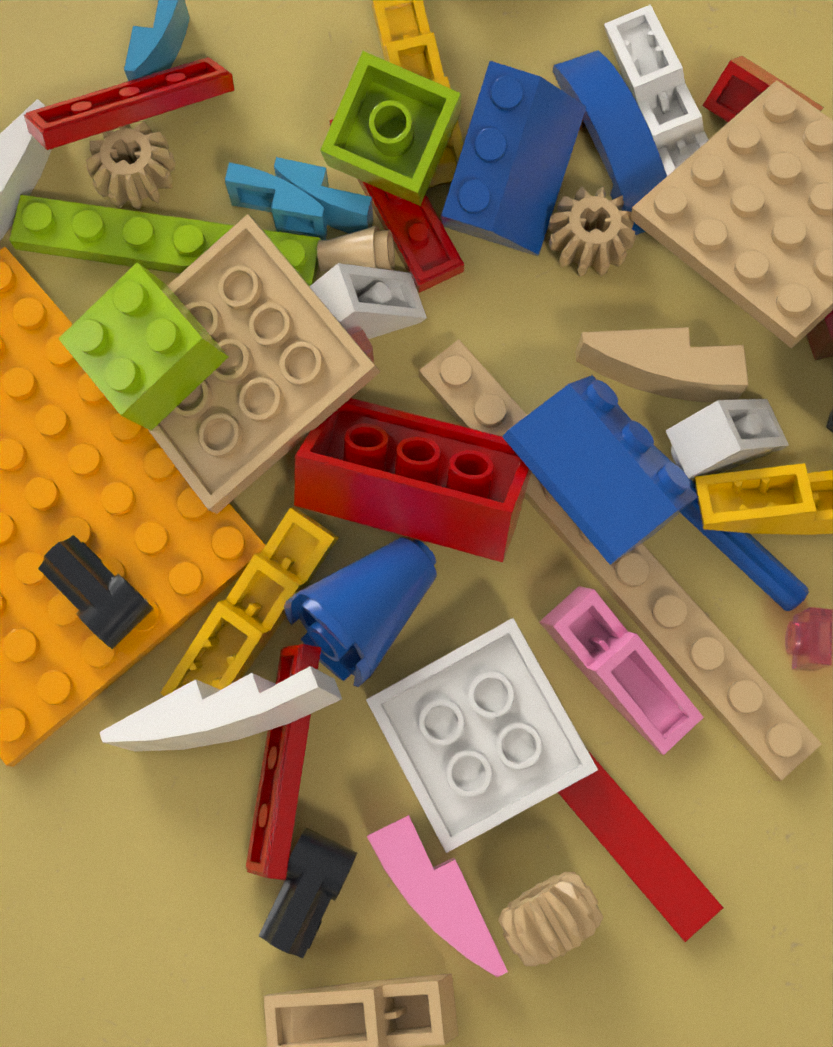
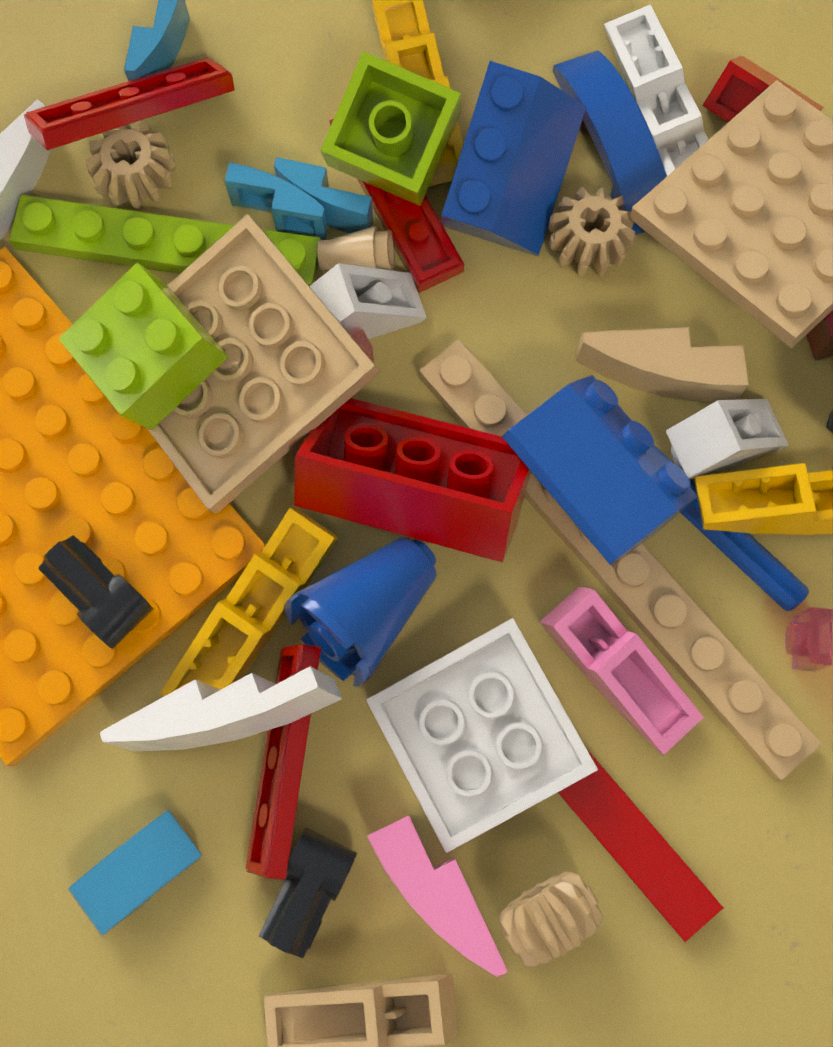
none -> dark azure slope [68,810,202,937]

